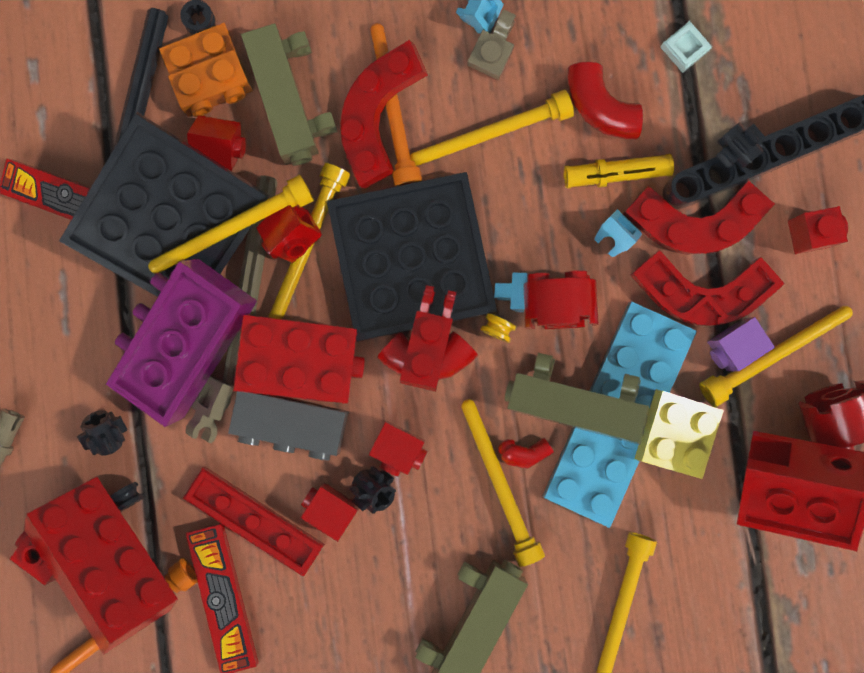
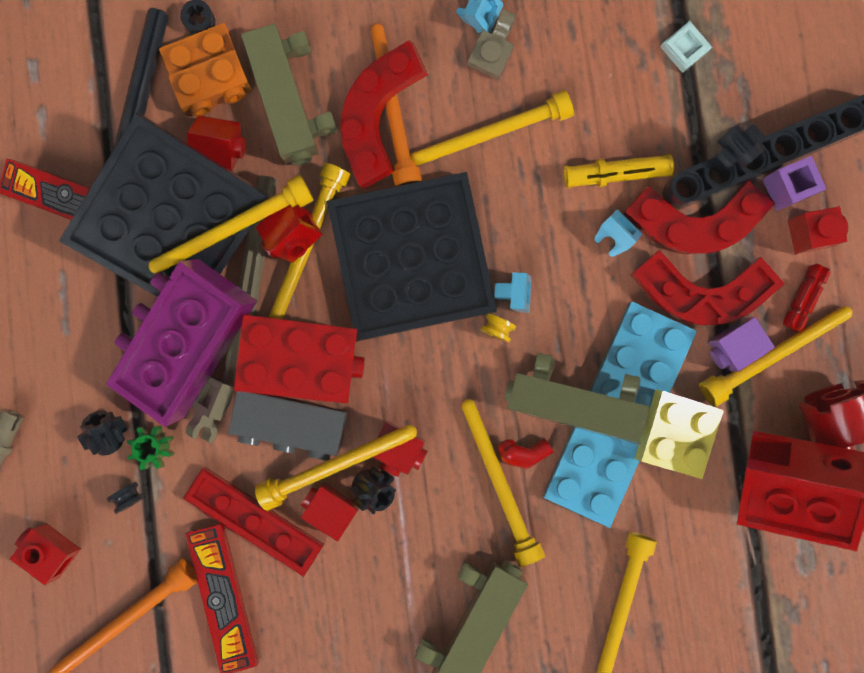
red brick [24,477,178,655] -> none
red cylinder [377,331,478,380] -> none
red hinge [400,285,456,392] -> none
red brick [523,270,599,329] -> none
red cylinder [568,62,643,140] -> none
none -> green gear [126,426,175,470]
none -> yellow piece [255,425,417,511]
none -> medium lavender brick [762,156,826,212]
none -> red axle [783,264,831,331]

